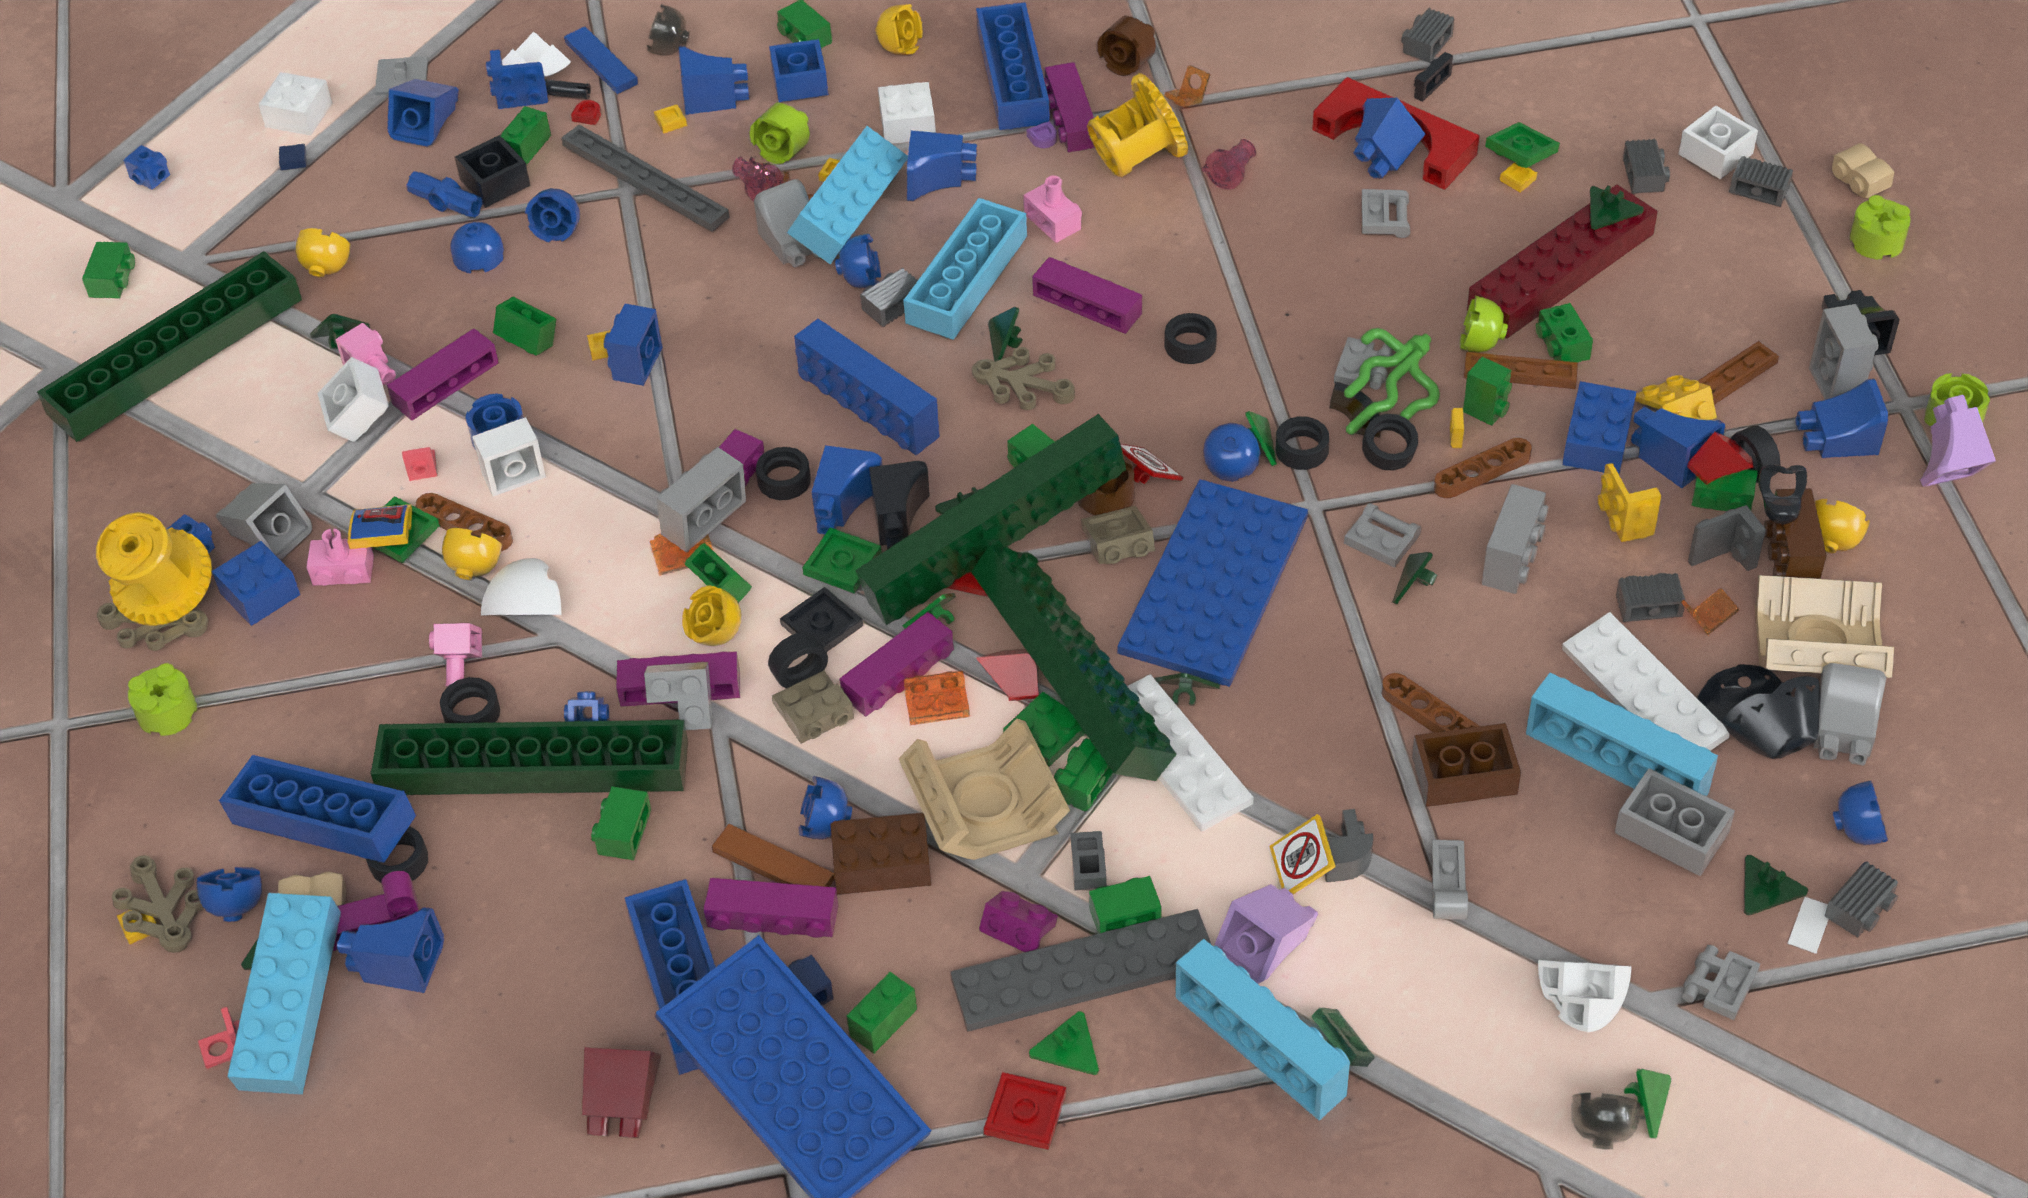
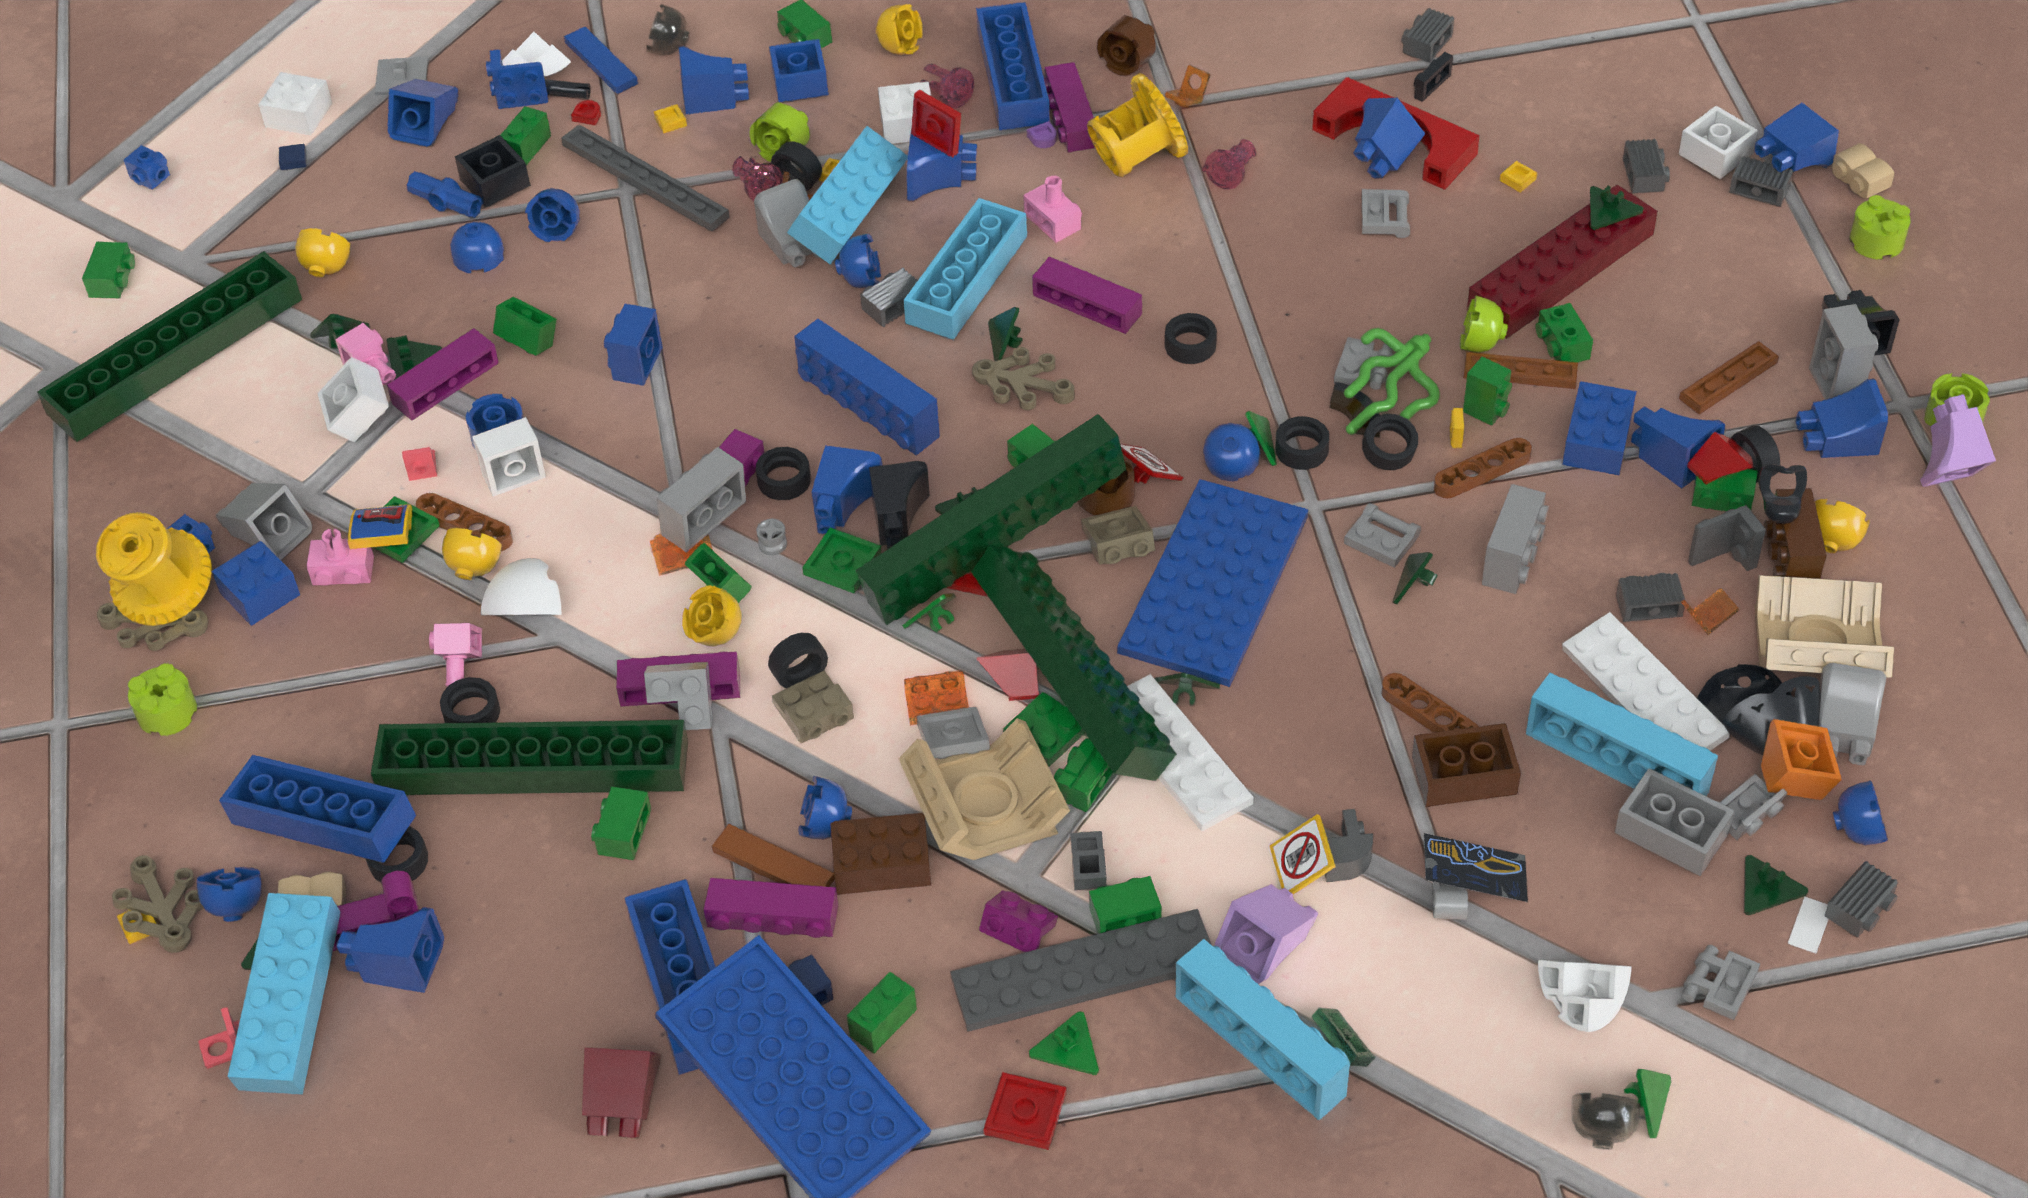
blue brick [564,691,609,721] -> none
yellow tile [587,330,611,361] -> none
black tile [780,587,864,652] -> none
magenta brick [839,612,954,717] -> none
green plate [1485,122,1560,168] -> none
yellow bracket [1598,463,1661,542] -> none
yellow bracket [1635,375,1717,420] -> none
none -> dark green piece [386,335,442,380]
none -> light grey wheel [756,518,787,555]
none -> black tyre [771,141,822,191]
none -> red plate [911,89,962,158]
none -> light grey plate [917,707,990,759]
none -> clear pink piece [921,63,974,108]
none -> black sticker [1424,833,1528,902]
none -> light grey bracket [1720,774,1787,840]
none -> blue hips [1754,102,1839,172]
none -> orange slope [1761,719,1842,800]

